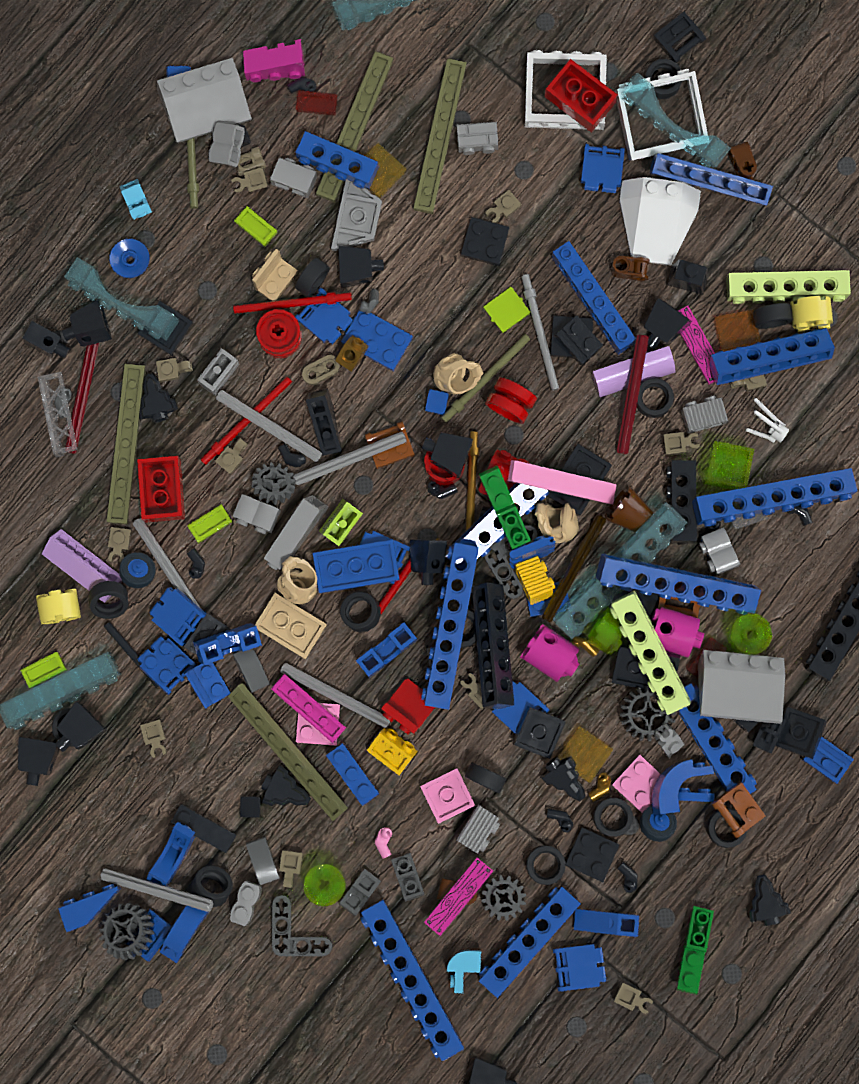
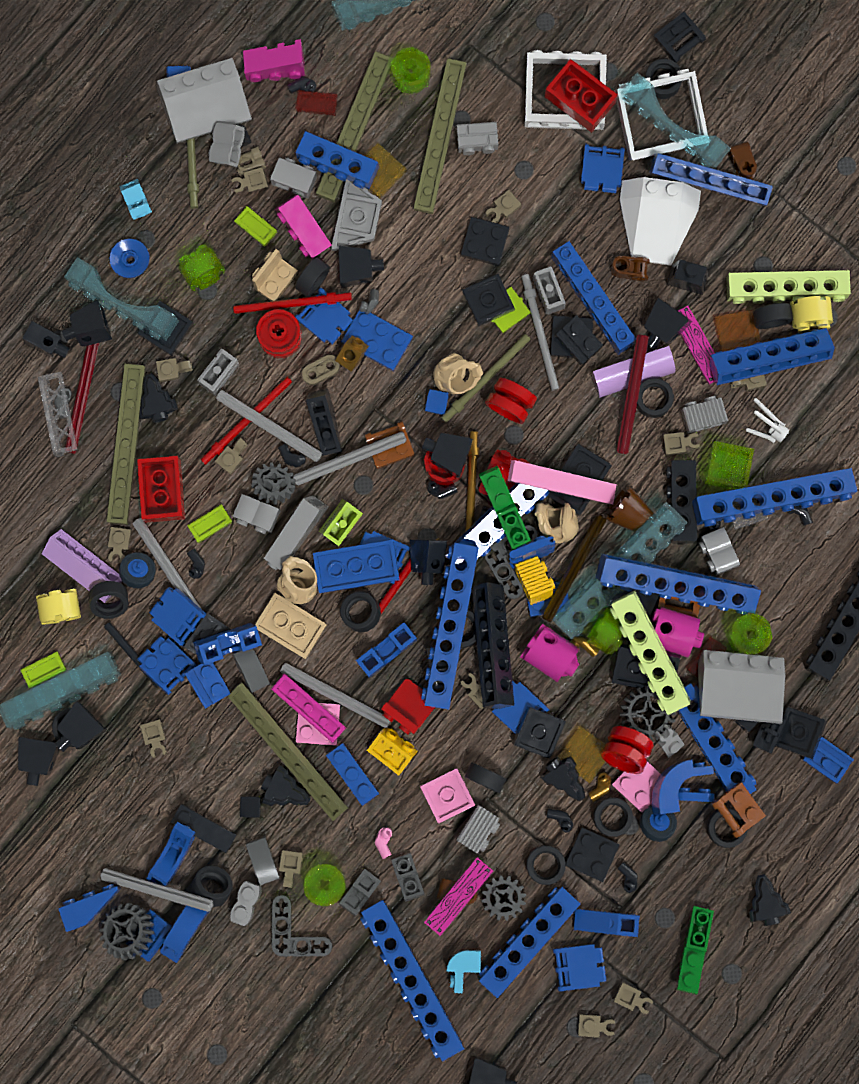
none -> clear neon green brick [179,244,225,291]
none -> dark pink wedge [275,195,331,259]
none -> clear neon green brick [391,47,431,94]
none -> black tile [462,274,515,326]
none -> light grey brick [533,267,566,315]
none -> dark tan plate [578,1014,615,1038]
none -> red wheel [601,726,654,774]

